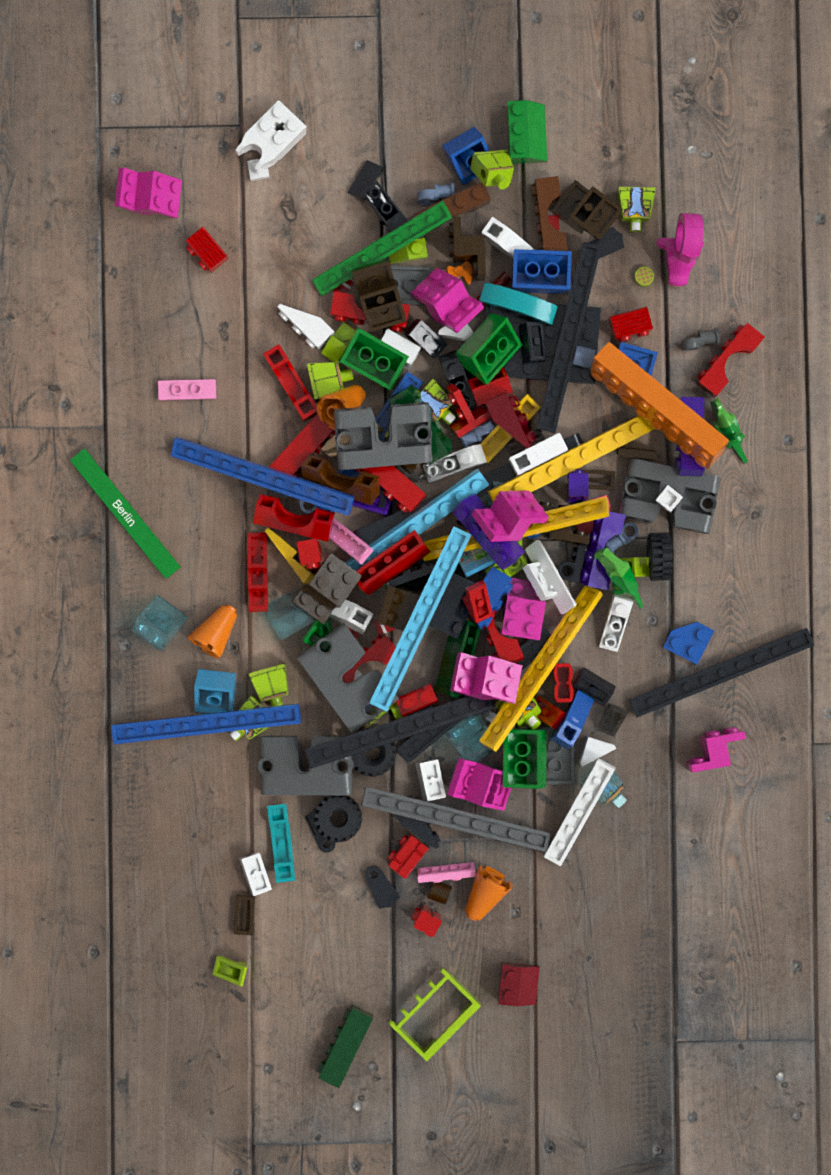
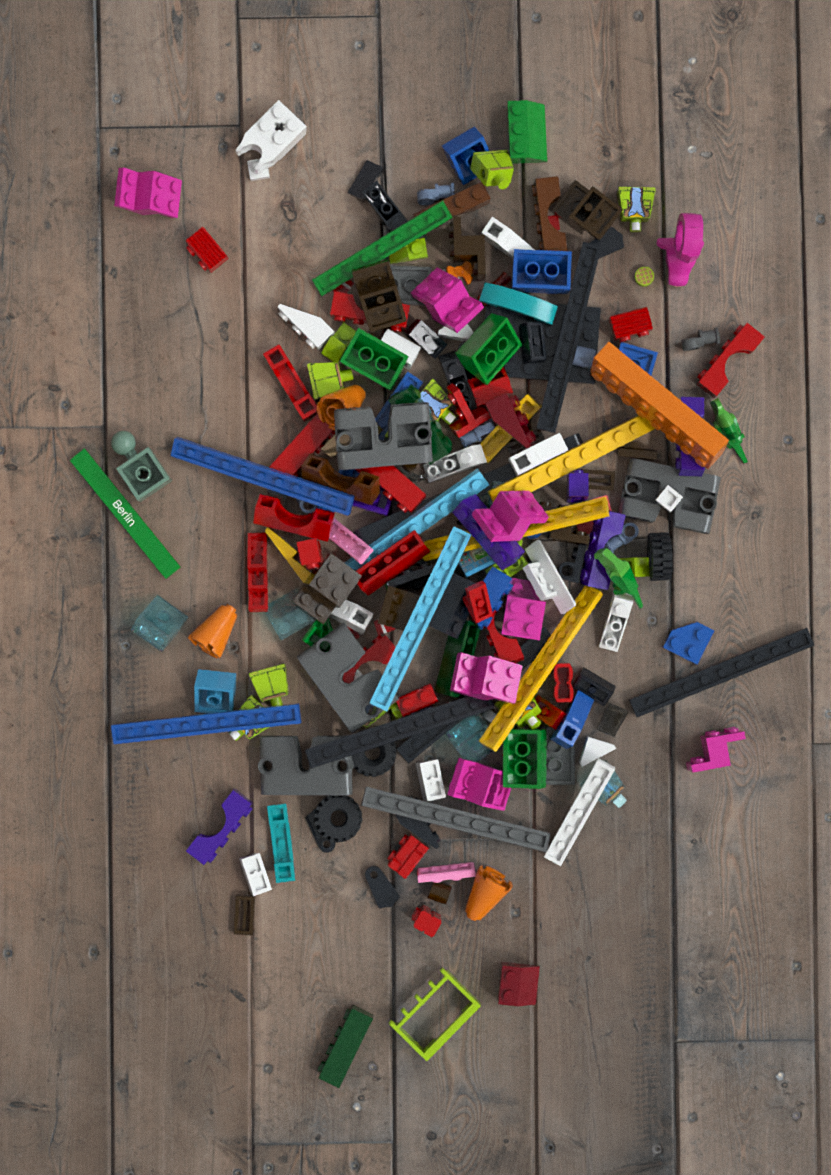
bright pink plate [158,379,217,401] -> none
lime slope [212,956,247,986] -> none
none -> sand green brick [111,431,172,502]
none -> dark purple arch [186,789,253,865]

